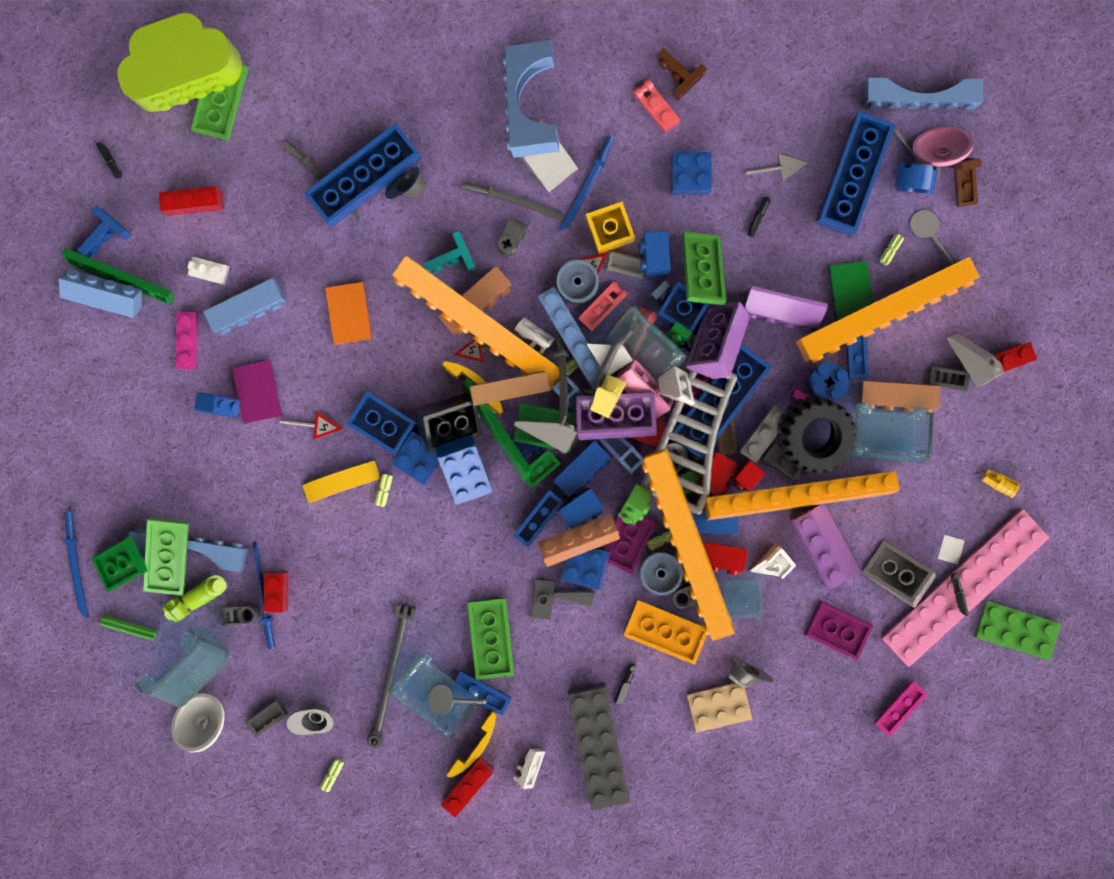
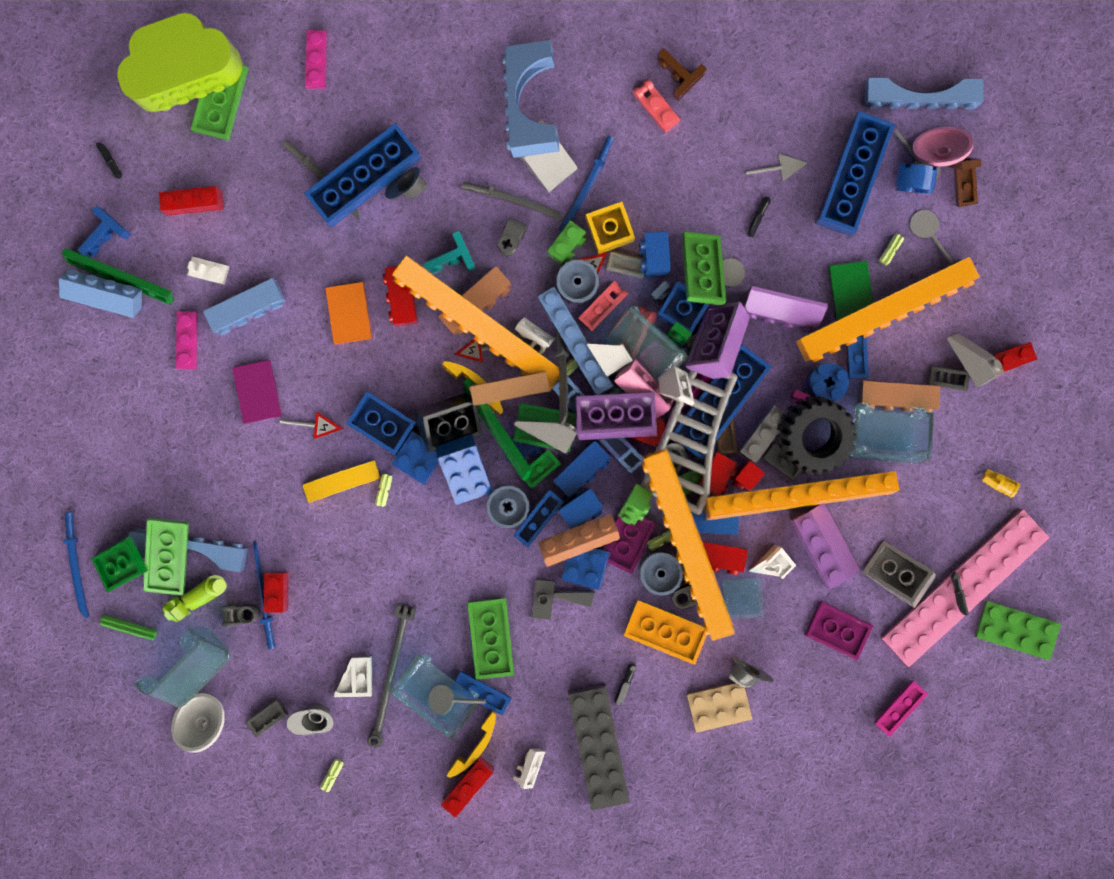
blue brick [194,392,240,418] -> none
dark grey piece [582,330,634,396] -> none
light yellow slope [591,374,626,418] -> none
blue brick [671,152,712,195] -> none
white sticker [938,535,965,564] -> none
none -> dark pink plate [305,30,327,89]
none -> white wing [334,656,372,697]
none -> red brick [382,266,418,327]
none -> sand blue wheel [487,485,530,528]
none -> bright green brick [547,220,586,266]
none -> light grey piece [723,258,745,287]

